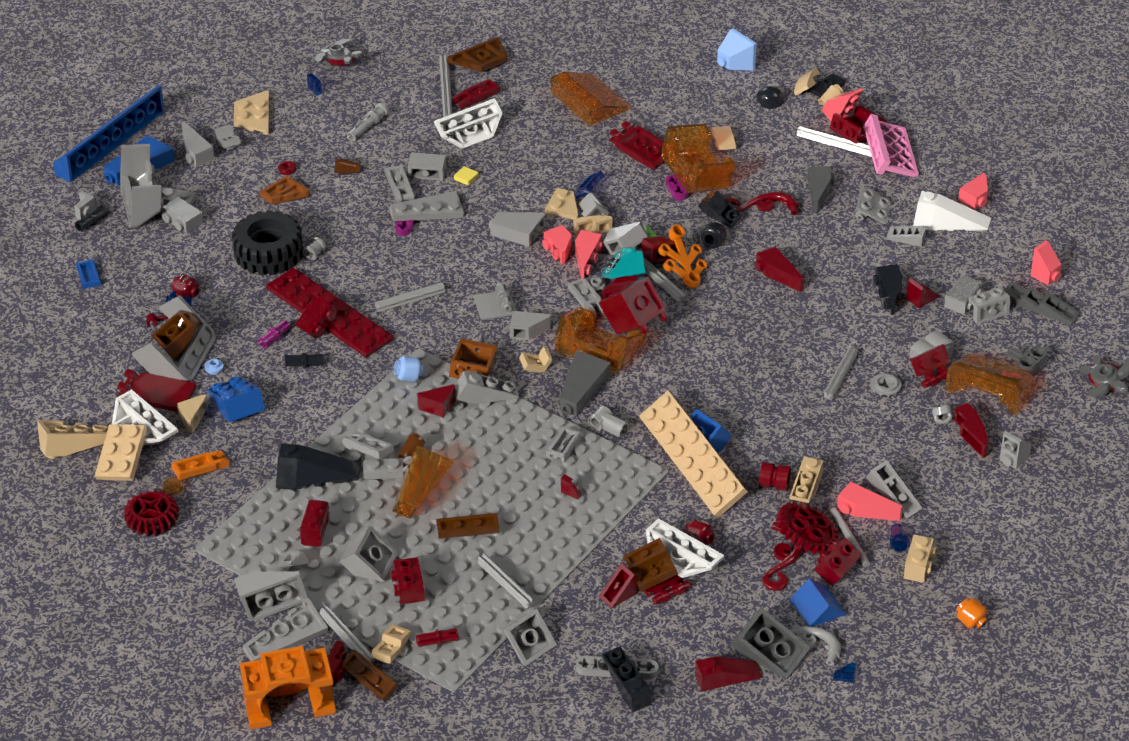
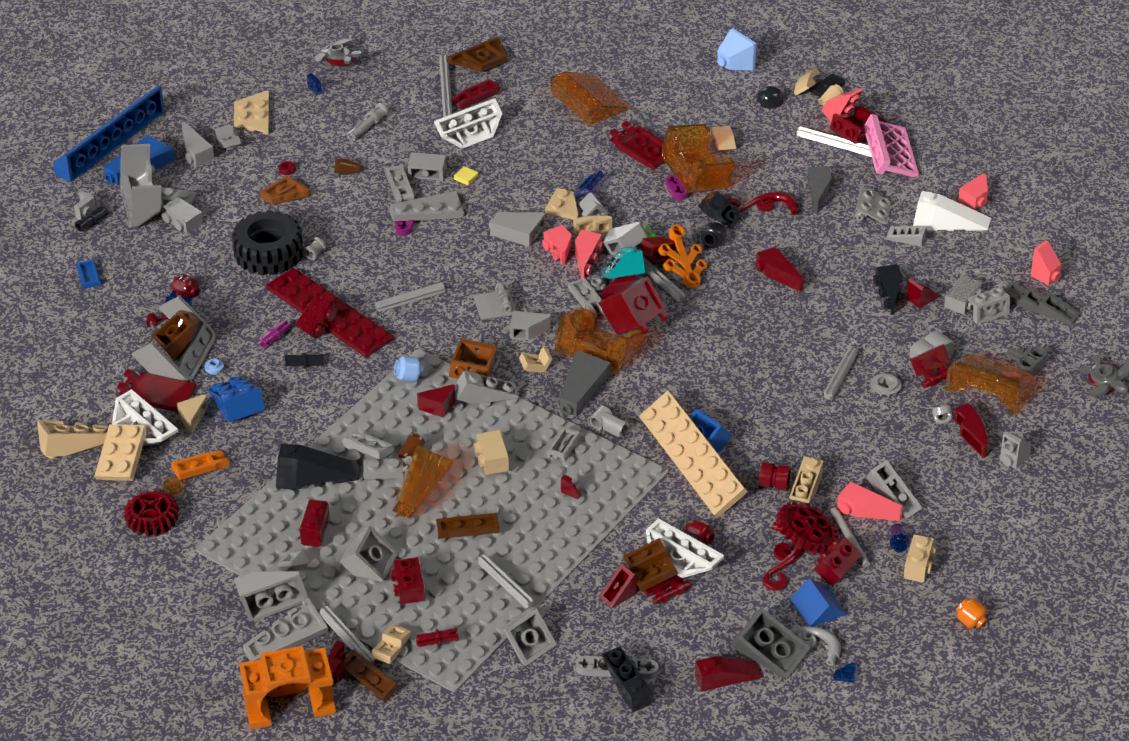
none -> tan brick [474,430,509,475]

